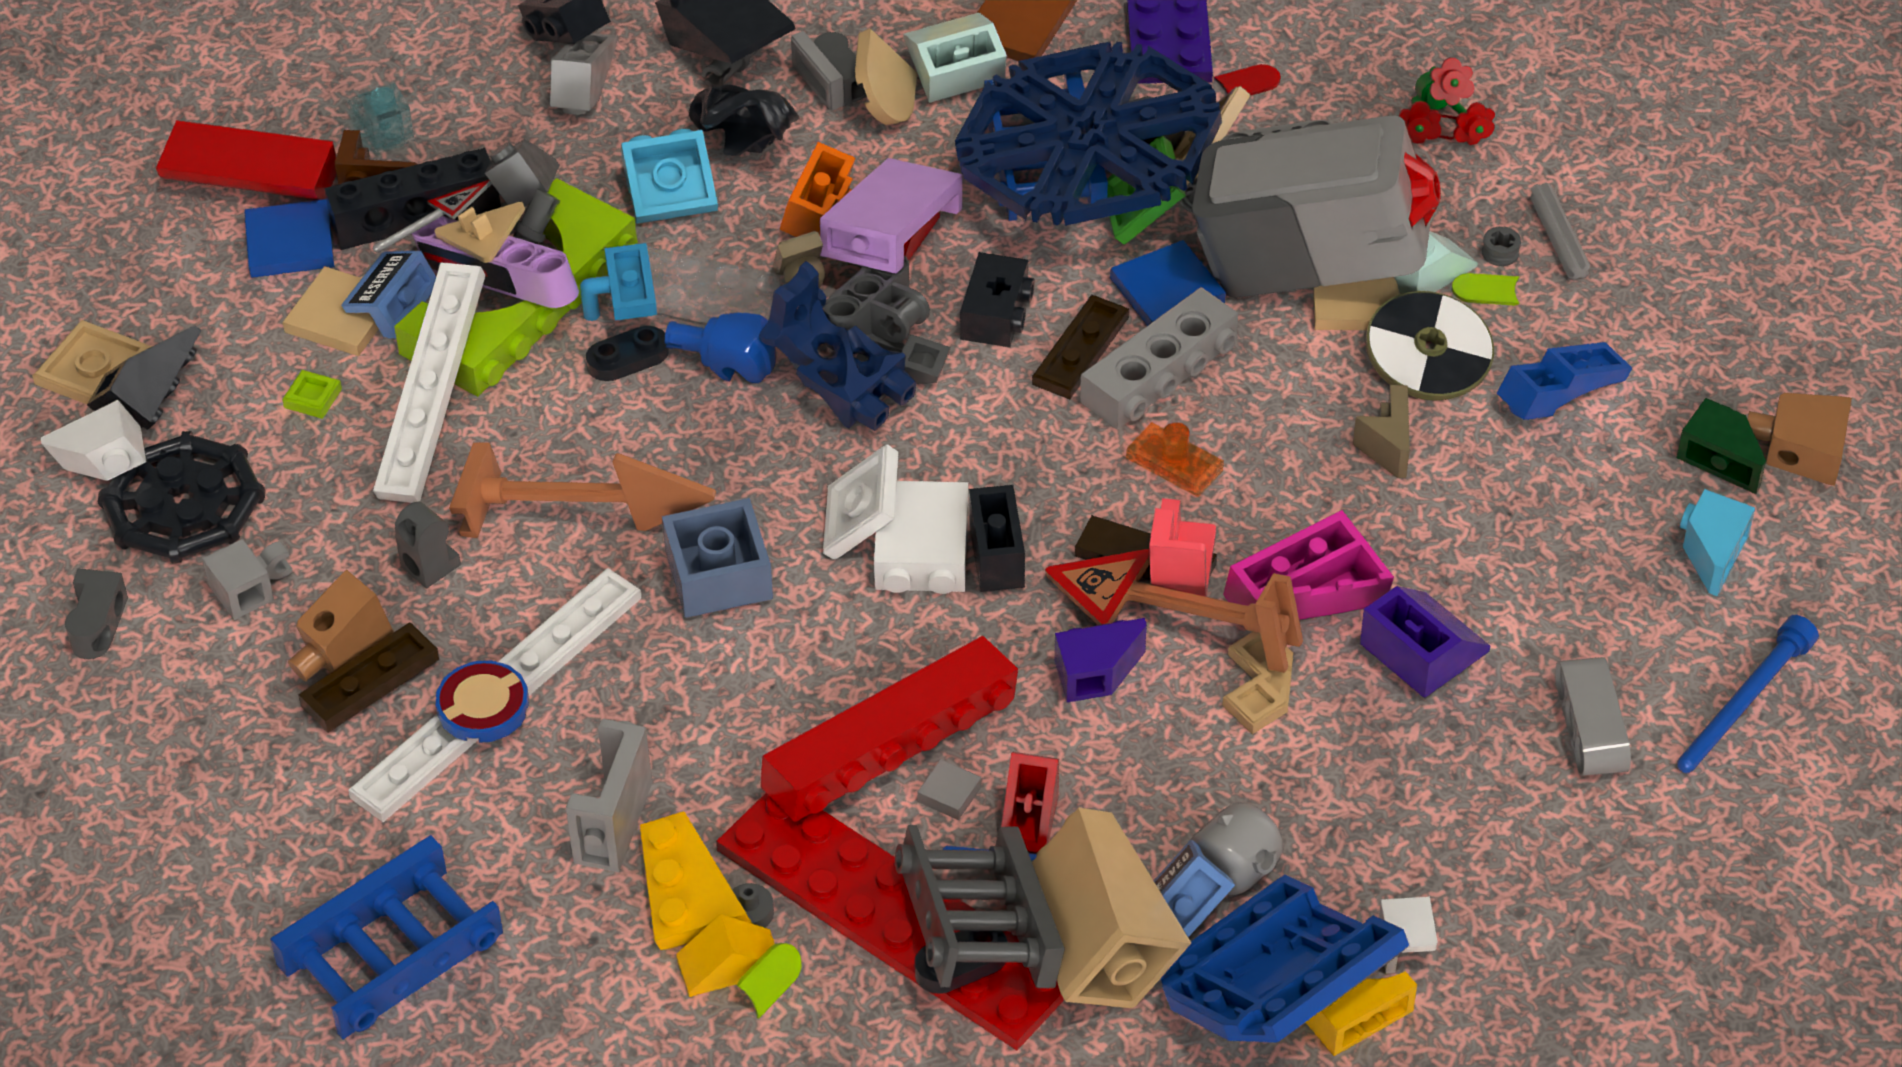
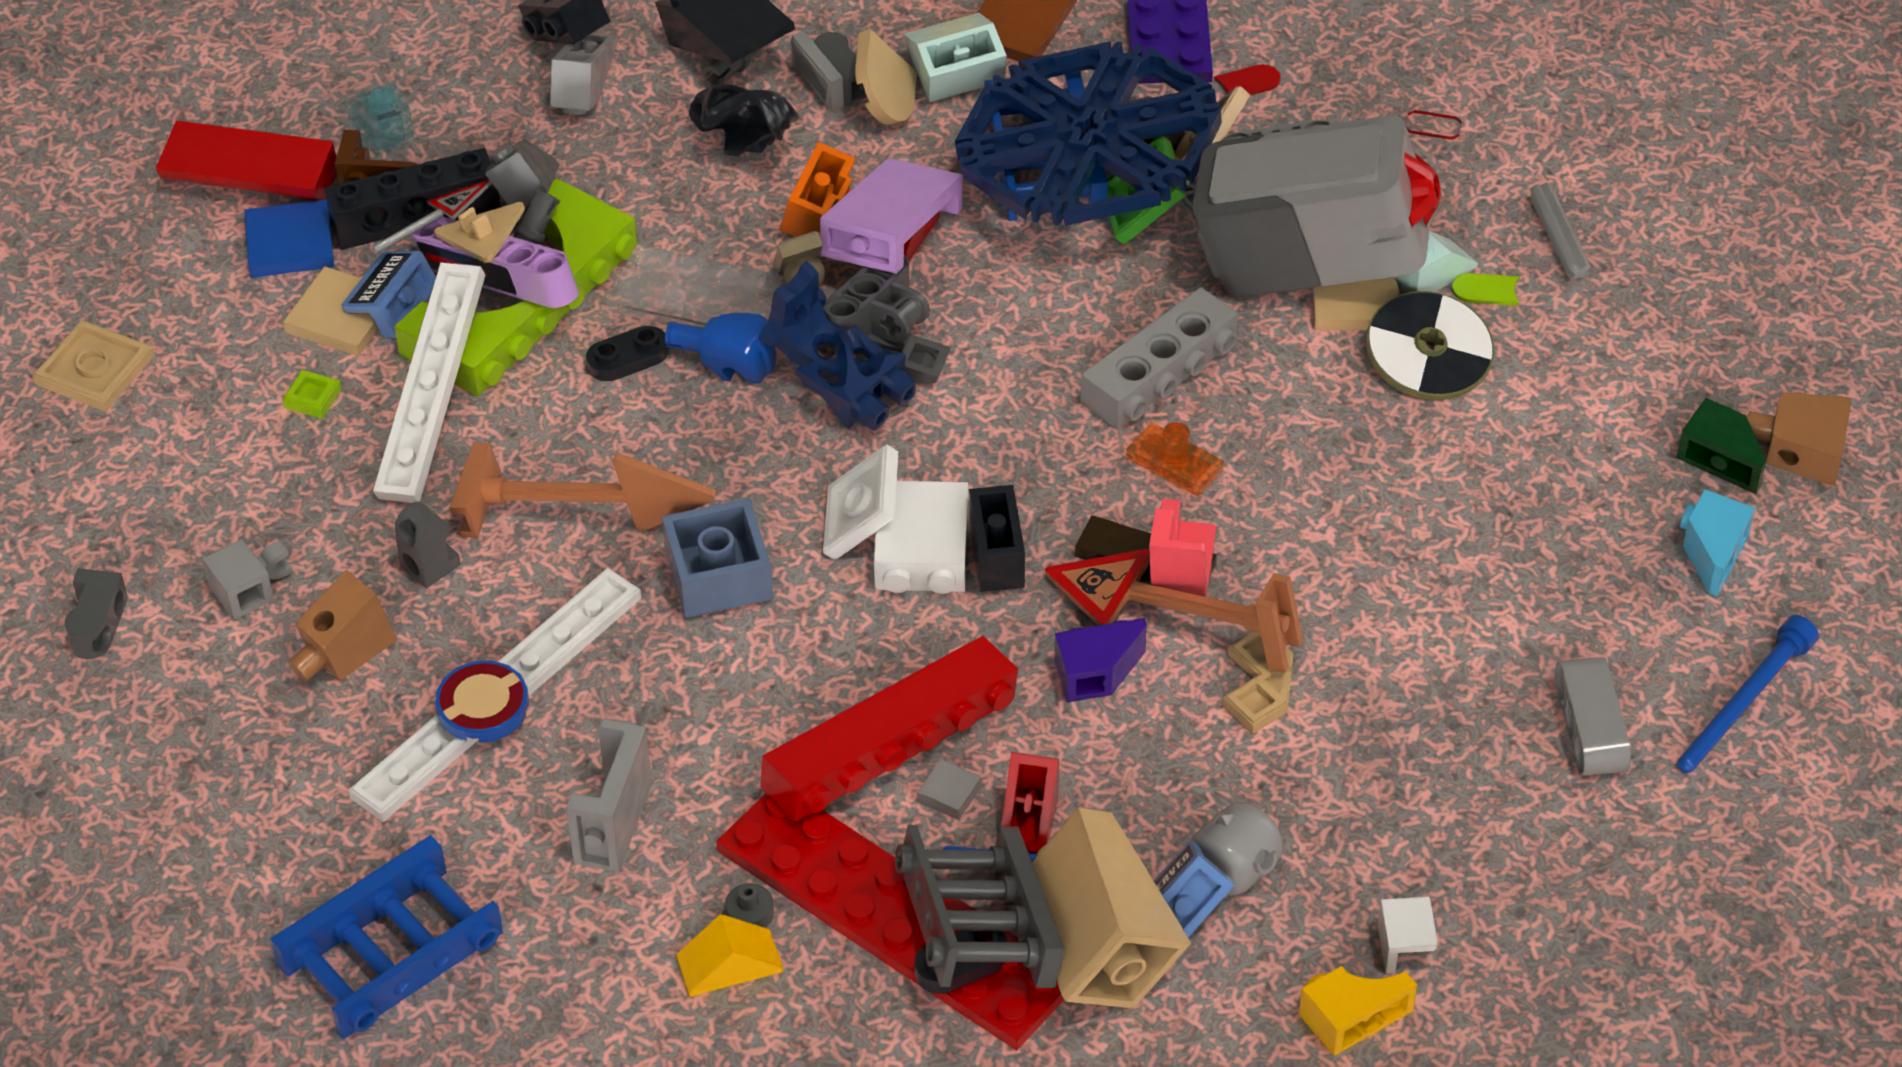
white slope [41,400,146,481] -> none
black slope [87,325,202,430] -> none
black plate [97,431,266,563] -> none
dark brown plate [298,622,440,733] -> none
dark azure plate [580,243,657,321] -> none
medium azure plate [621,129,718,224] -> none
yellow wing [640,811,752,950] -> none
lime piece [736,943,802,1019] -> none
black brick [960,252,1035,348] -> none
dark brown tile [1032,294,1129,400] -> none
blue tile [1110,240,1226,326] -> none
blue wedge [1160,874,1409,1043] -> none
dark pink wedge [1223,510,1394,620] -> none
dark tan slope [1353,385,1410,478] -> none
dark purple slope [1360,586,1491,698] -> none
red plant [1399,57,1495,145] -> none
dark grey bush [1482,226,1521,266] -> none
blue slope [1497,342,1633,420] -> none

